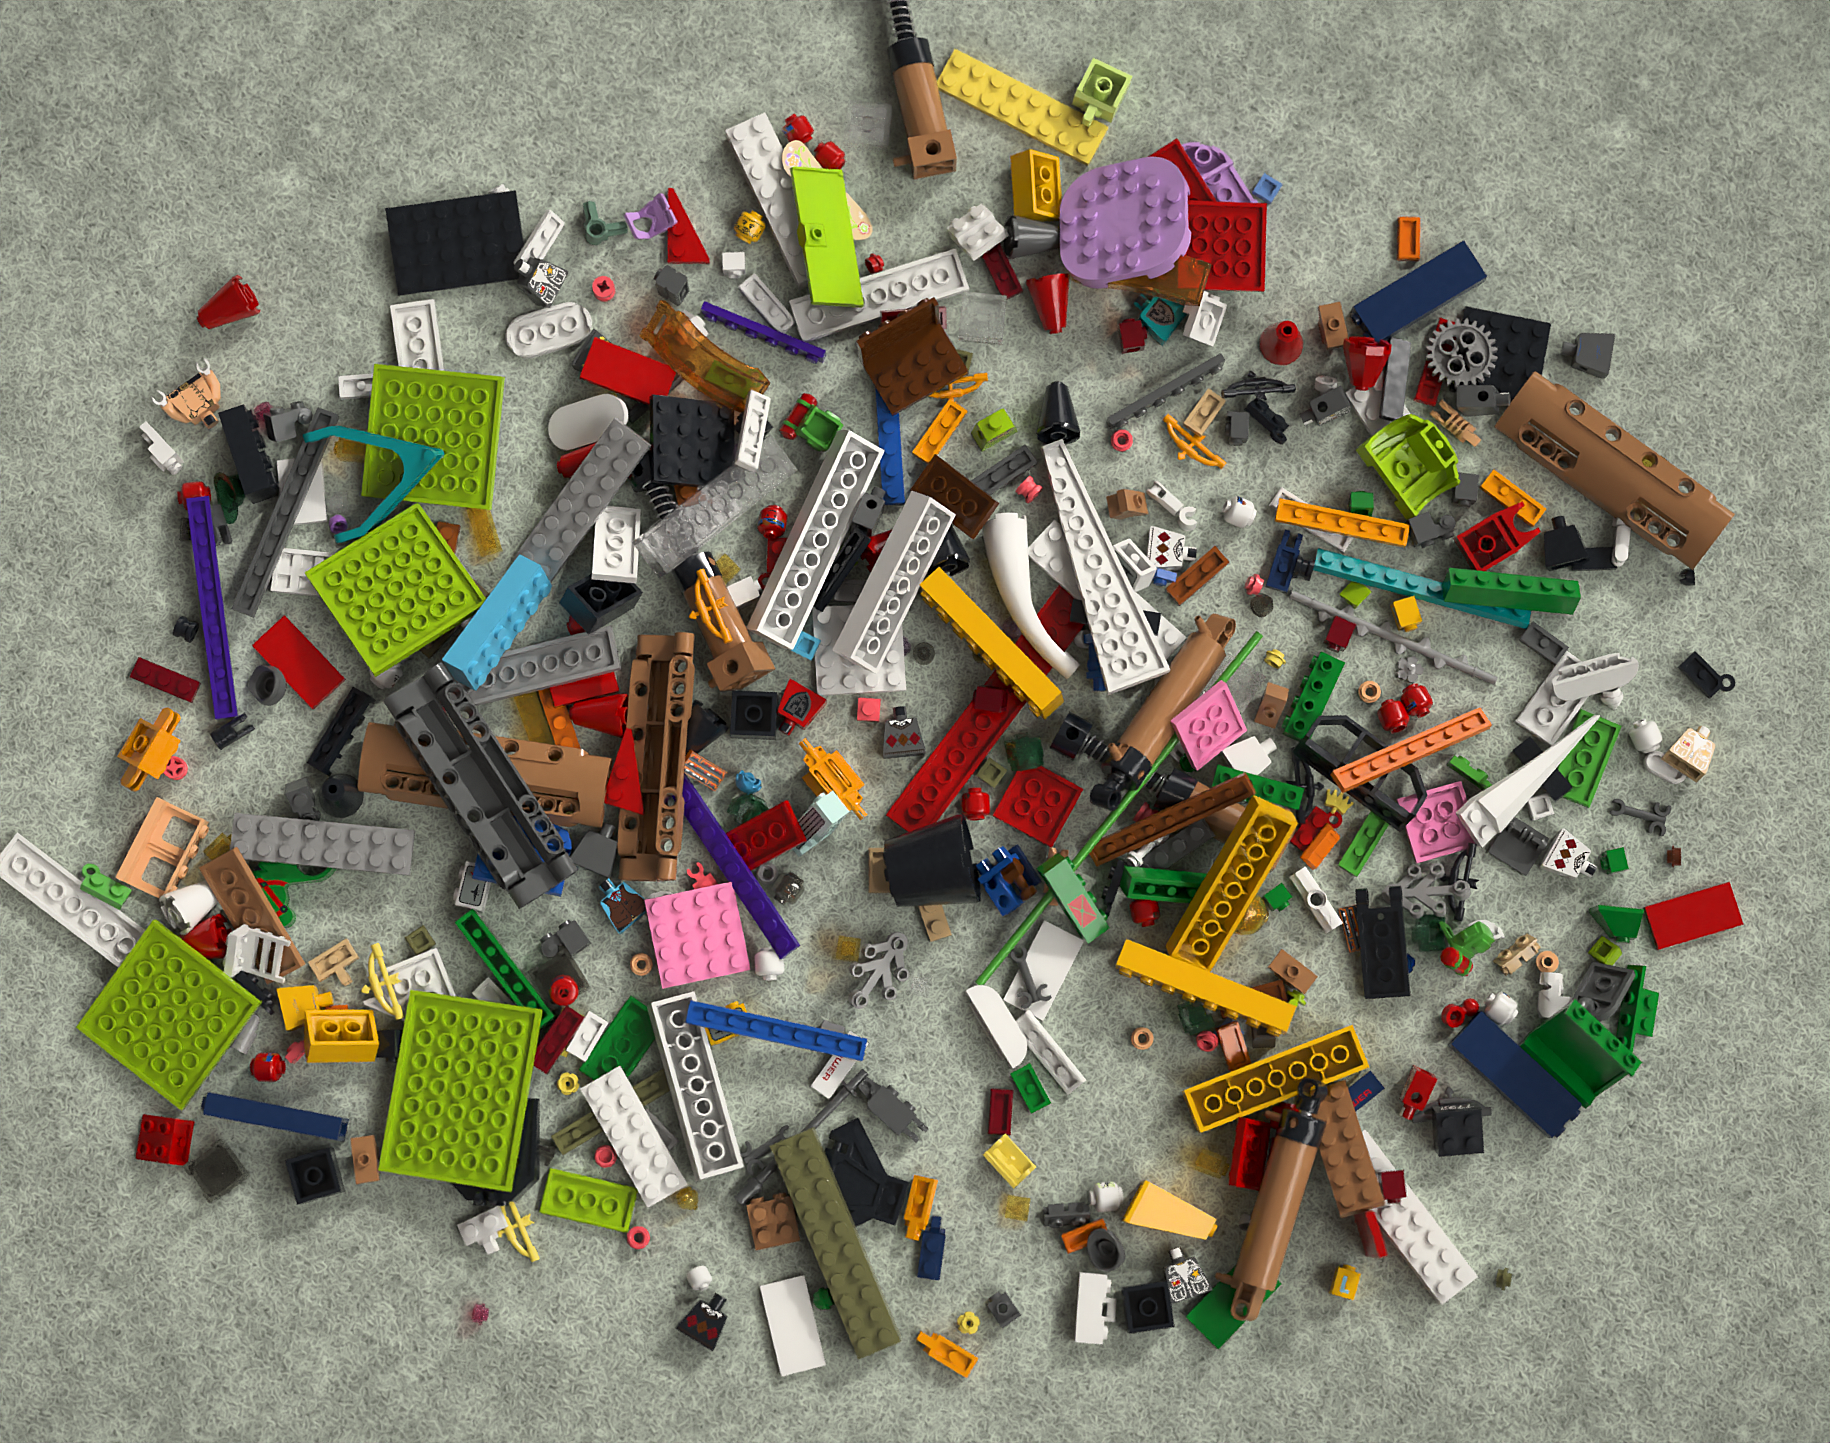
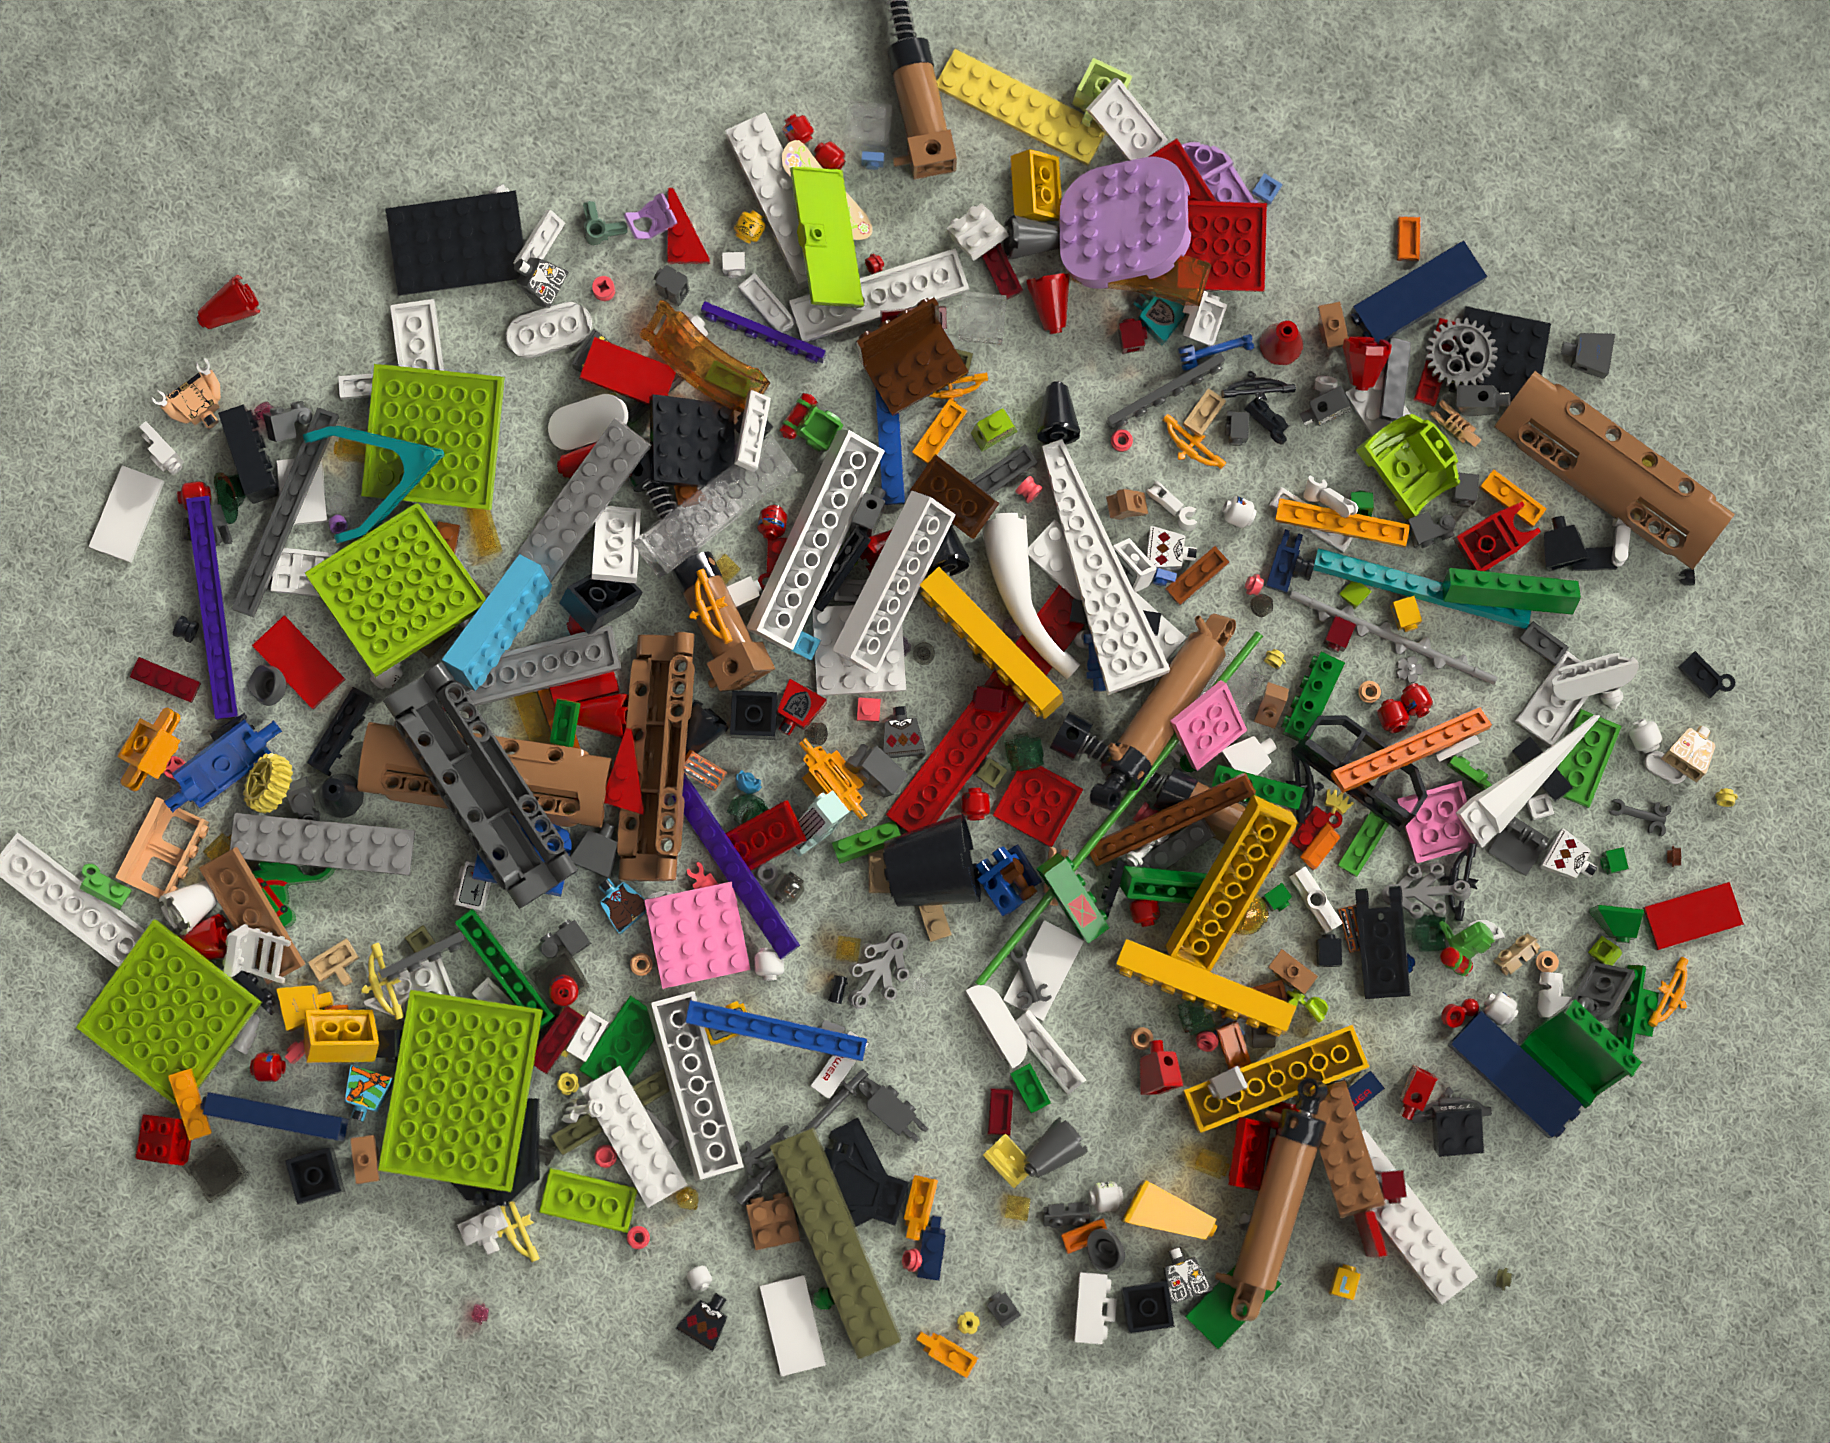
none -> white tile [89,466,164,563]
none -> blue plate [164,719,283,812]
none -> light orange plate [168,1068,213,1141]
none -> light yellow gear [243,753,293,814]
none -> torso [345,1065,394,1122]
none -> dark grey plate [378,931,465,983]
none -> green plate [550,699,581,747]
none -> white hinge [562,1098,605,1123]
none -> clear smoke tile [804,723,828,745]
none -> black pin [828,975,848,1004]
none -> bright green plate [832,821,901,864]
none -> dark grey hinge [844,744,908,798]
none -> medium blue plate [862,151,884,170]
none -> coral plate [902,1249,922,1272]
none -> dark grey cone [1024,1117,1088,1178]
none -> white plate [1086,78,1168,161]
none -> red torso [1140,1040,1183,1095]
none -> blue hinge [1178,334,1254,370]
none -> white slope [1208,1066,1248,1100]
none -> white piece [1303,475,1358,518]
none -> lime plate [1304,997,1328,1023]
none -> black brick [1316,934,1342,967]
none -> white tile [1436,735,1480,762]
none -> light orange piece [1648,957,1688,1027]
none -> light yellow plate [1715,788,1738,807]

